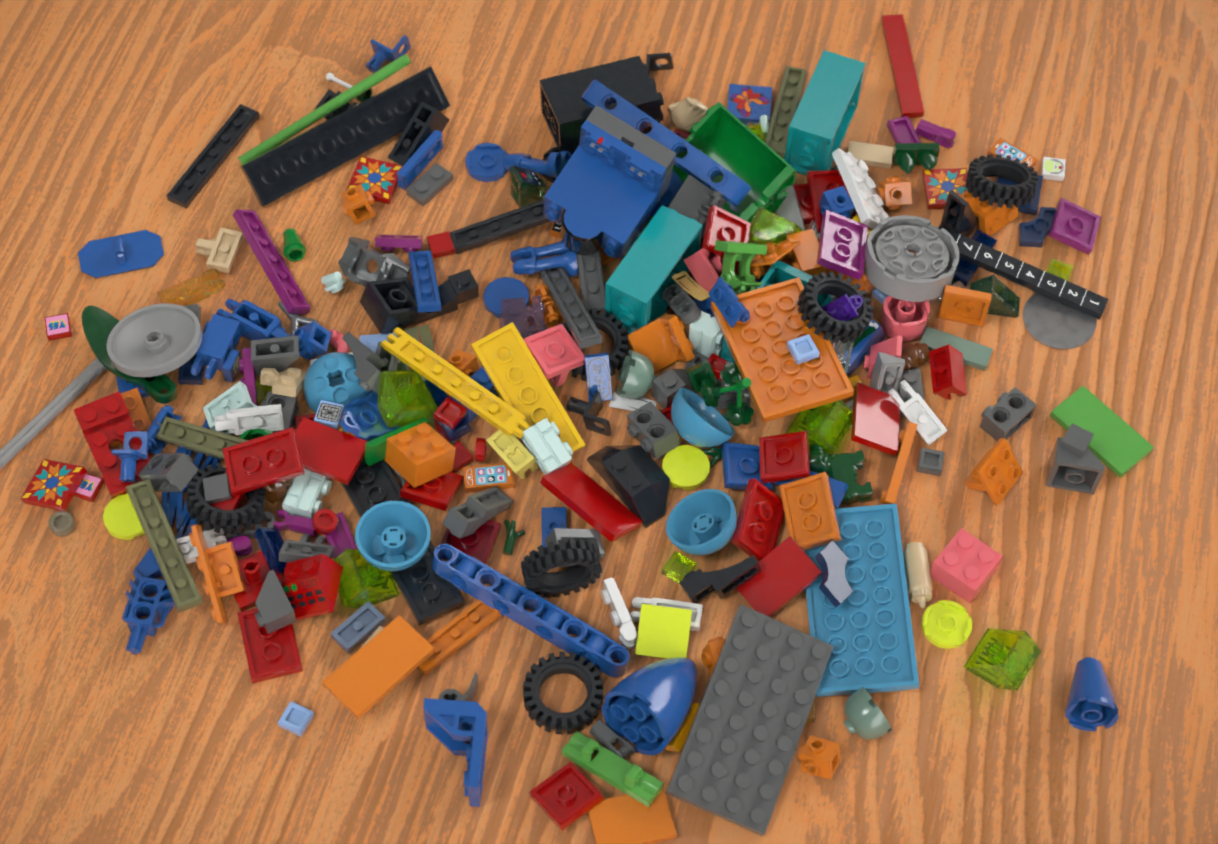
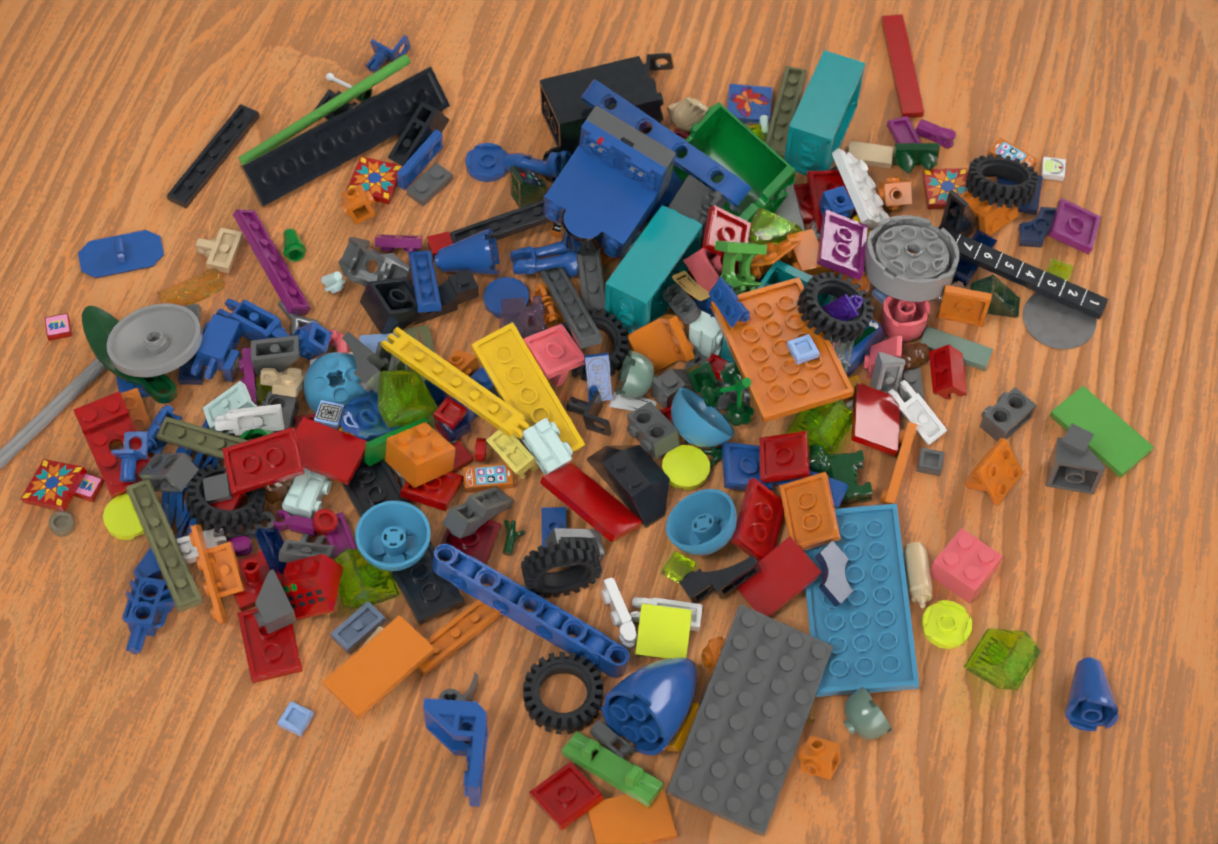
none -> blue cone [435,229,500,275]

